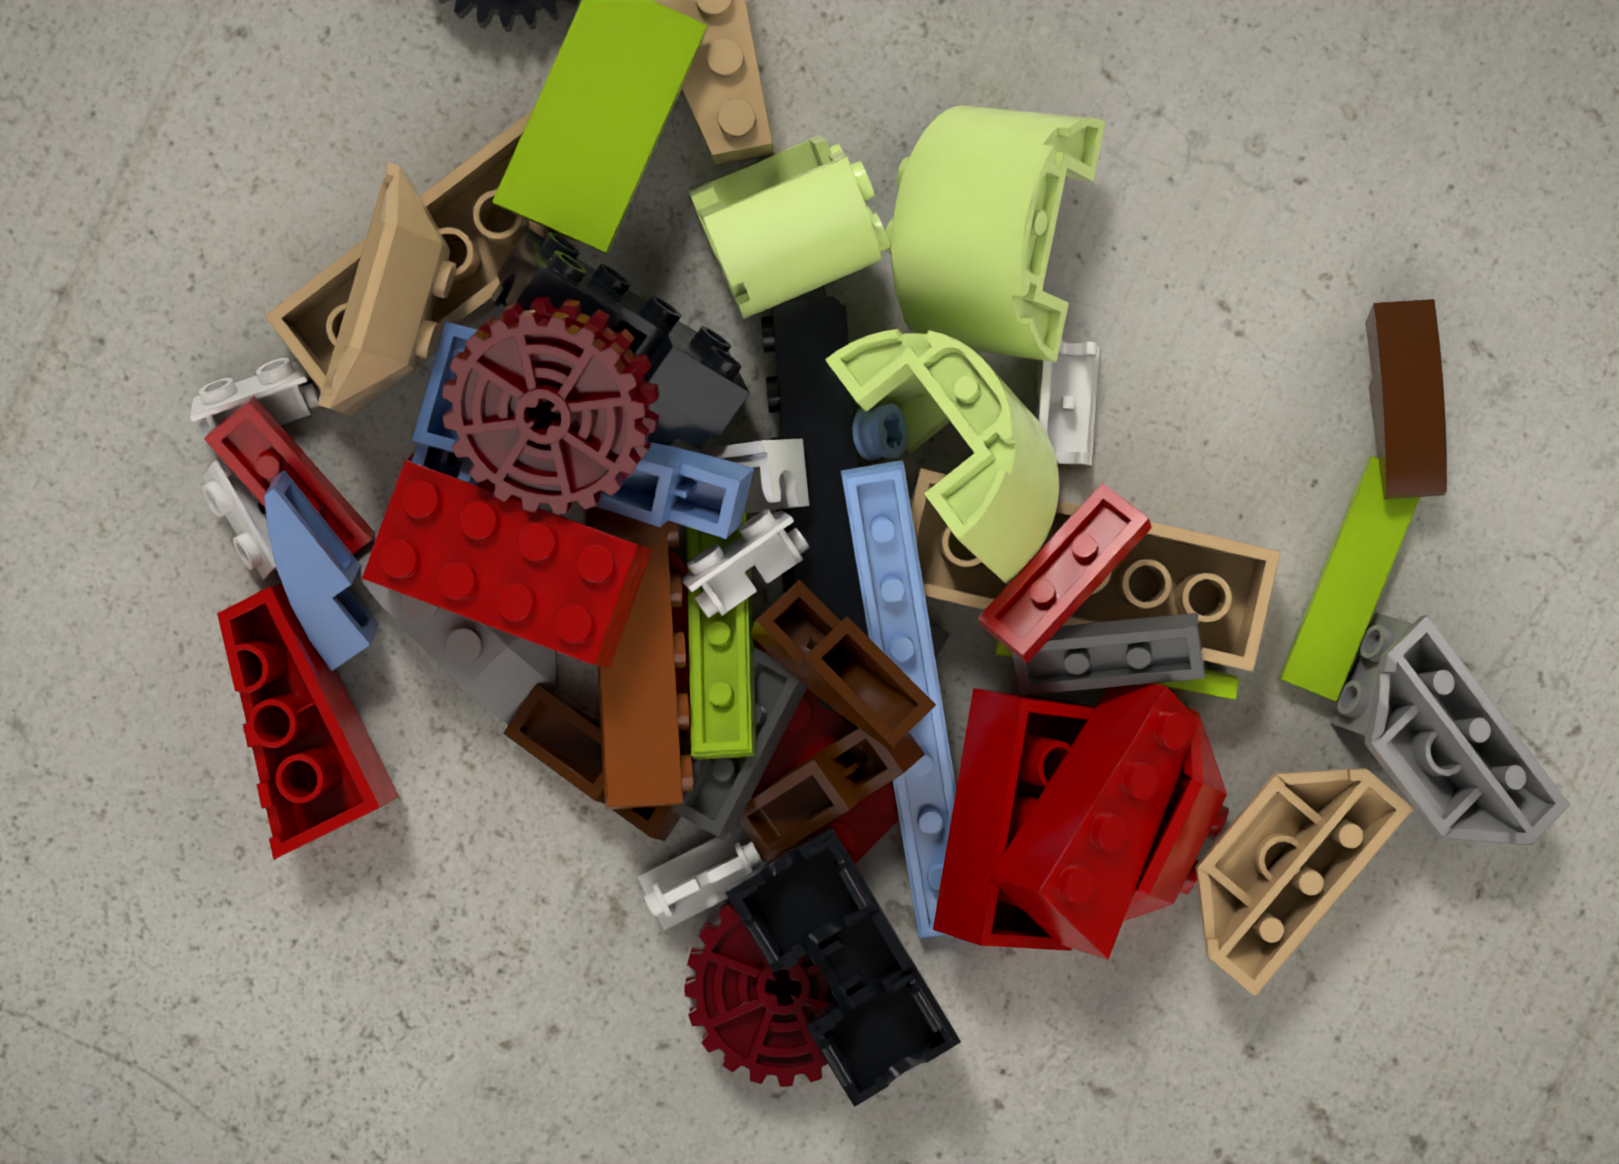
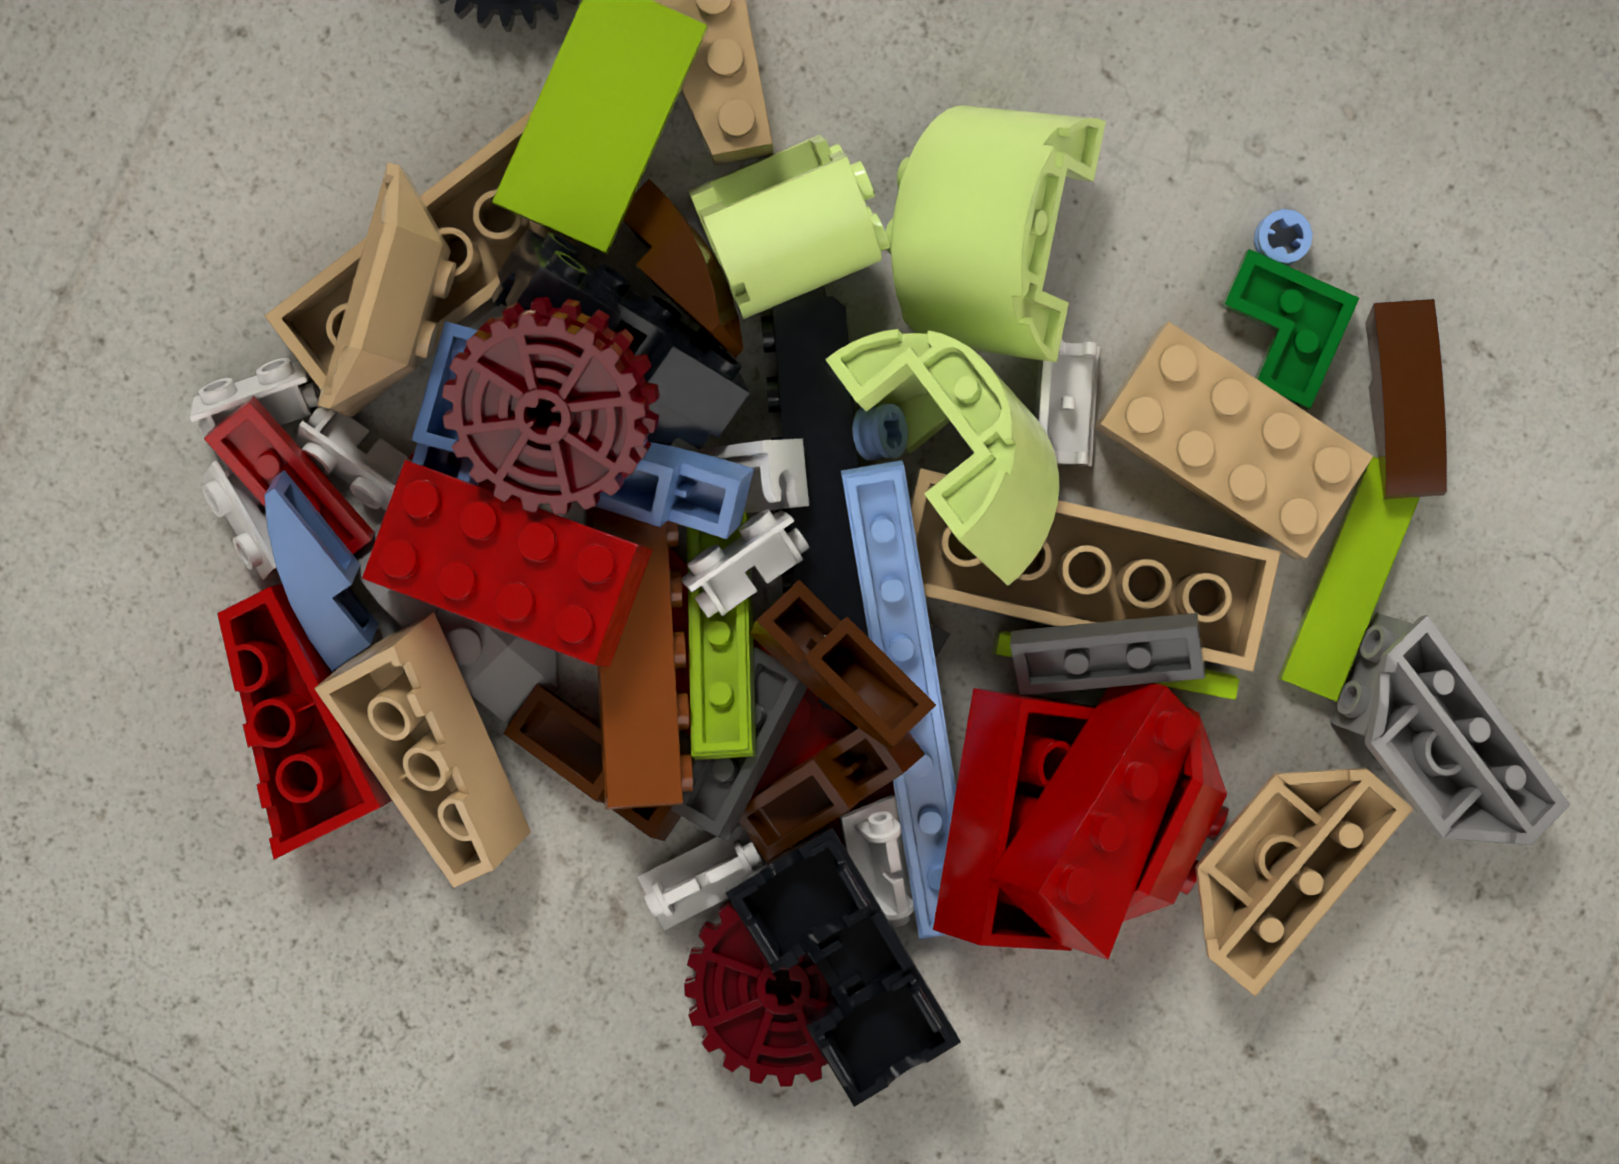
plate [977,482,1152,664] -> none
none -> white hinge [296,406,412,510]
none -> tan wedge [314,612,531,888]
none -> reddish brown slope [623,179,744,359]
none -> white hinge [839,794,914,927]
none -> tan brick [1094,321,1373,559]
none -> green plate [1221,249,1359,410]
none -> light blue bush [1253,209,1313,265]

